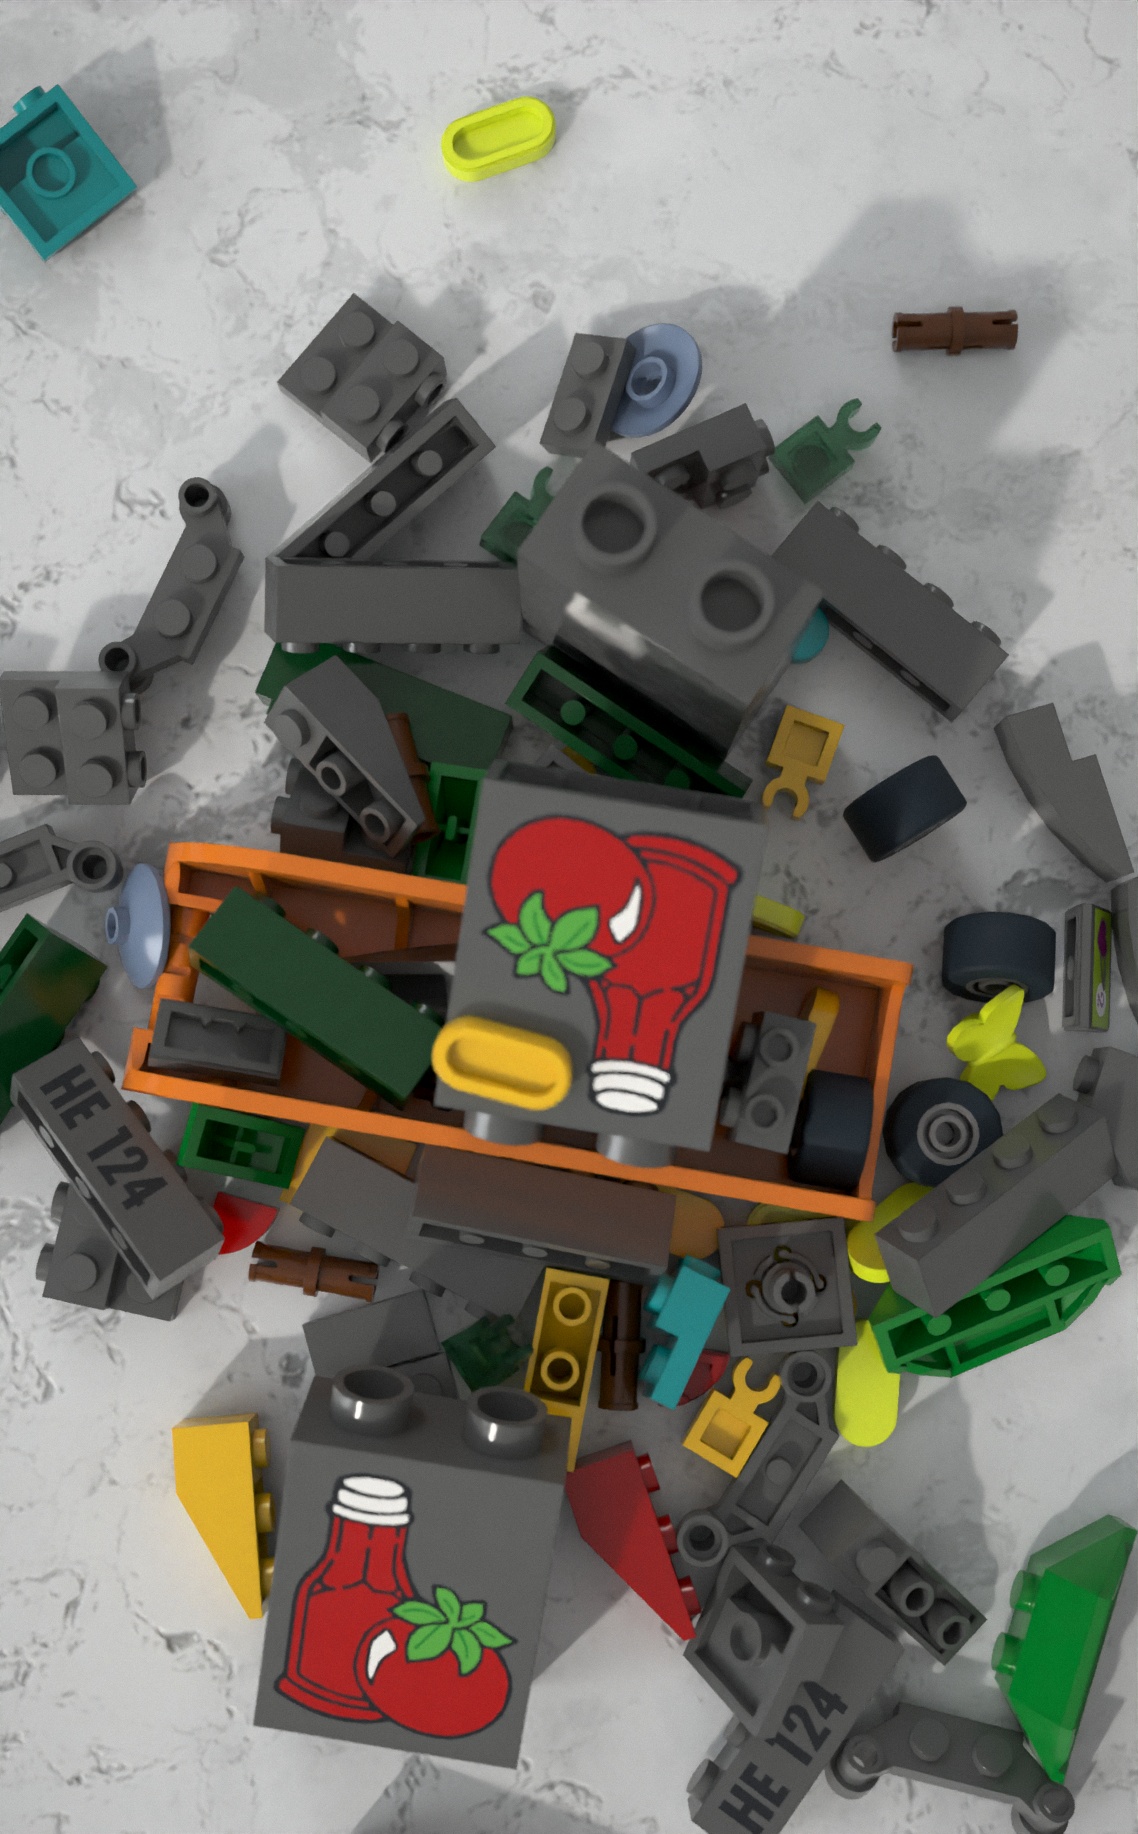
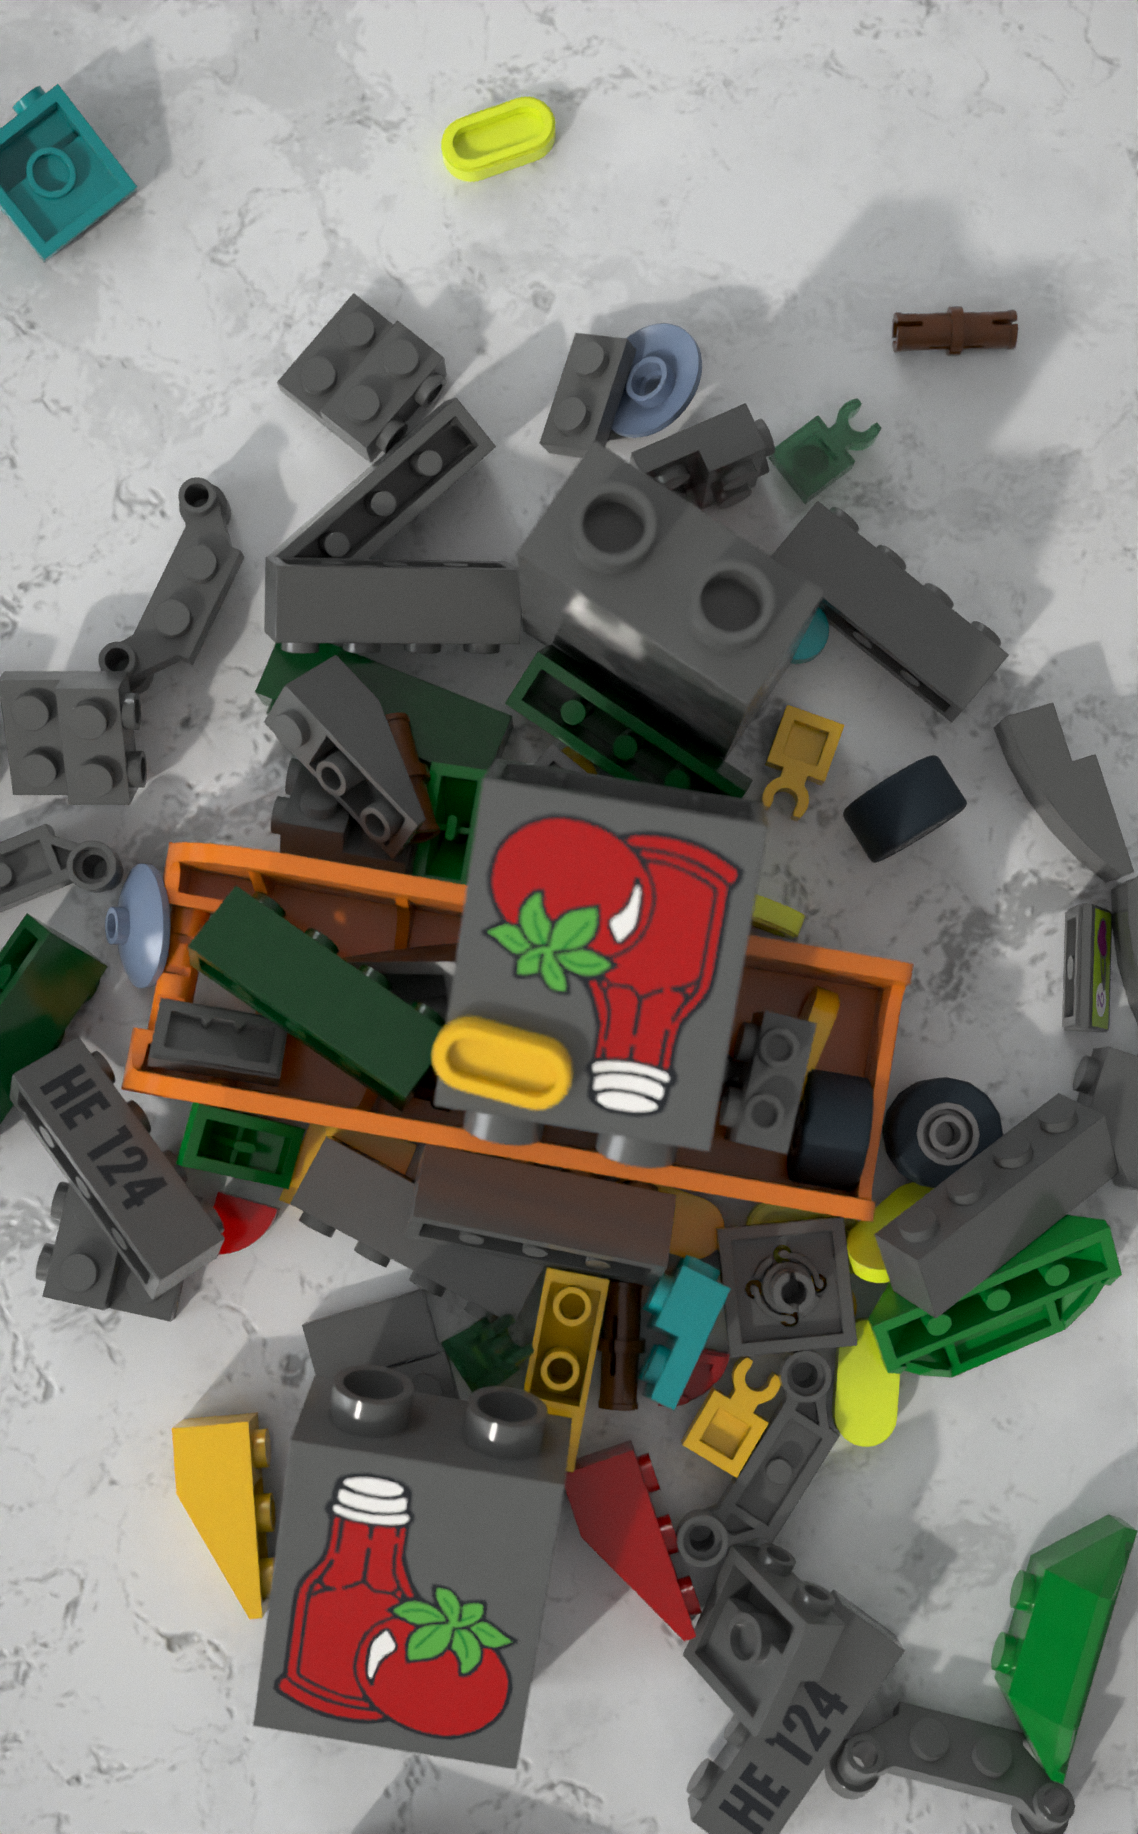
reddish brown pin [249,1241,380,1303] -> none
clear green plate [479,466,555,567] -> none
dark grey slope [798,1479,987,1666] -> none
black wheel [942,912,1056,1003] -> none
neon yellow animal [946,984,1047,1101] -> none

